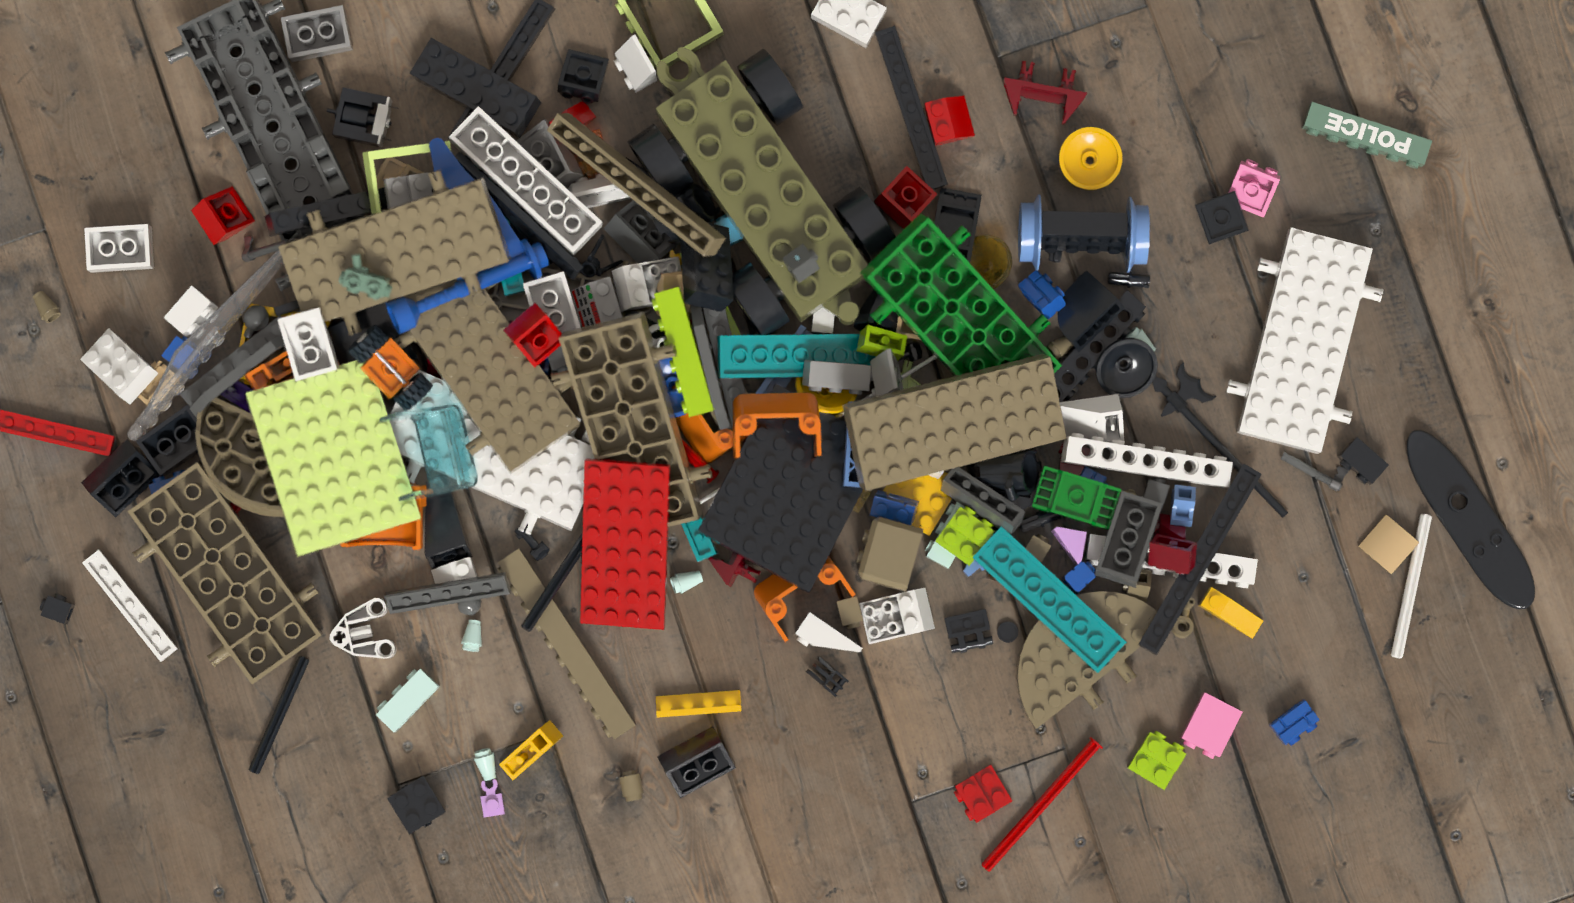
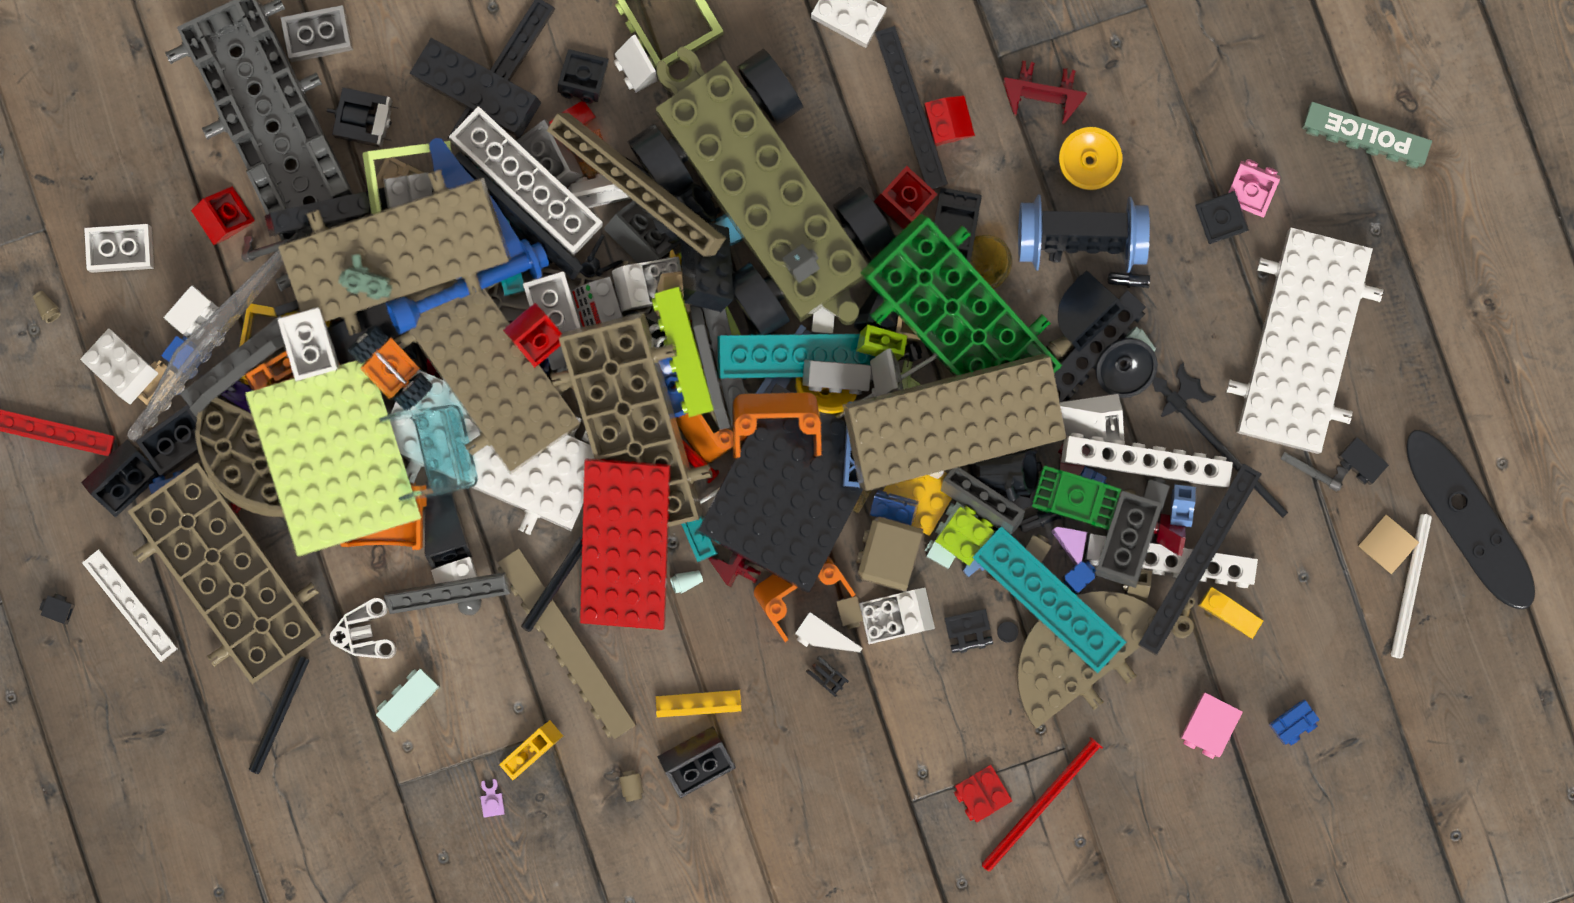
dark grey piece [243,305,269,339] -> none
black brick [387,776,446,835] -> none
light aqua cone [461,620,482,652] -> none
light aqua cone [473,748,496,781] -> none
black bar [514,525,550,561] -> none
blue brick [1018,270,1066,320] -> none
lime plate [1128,731,1187,790] -> none
dark red brick [1148,534,1197,574] -> none

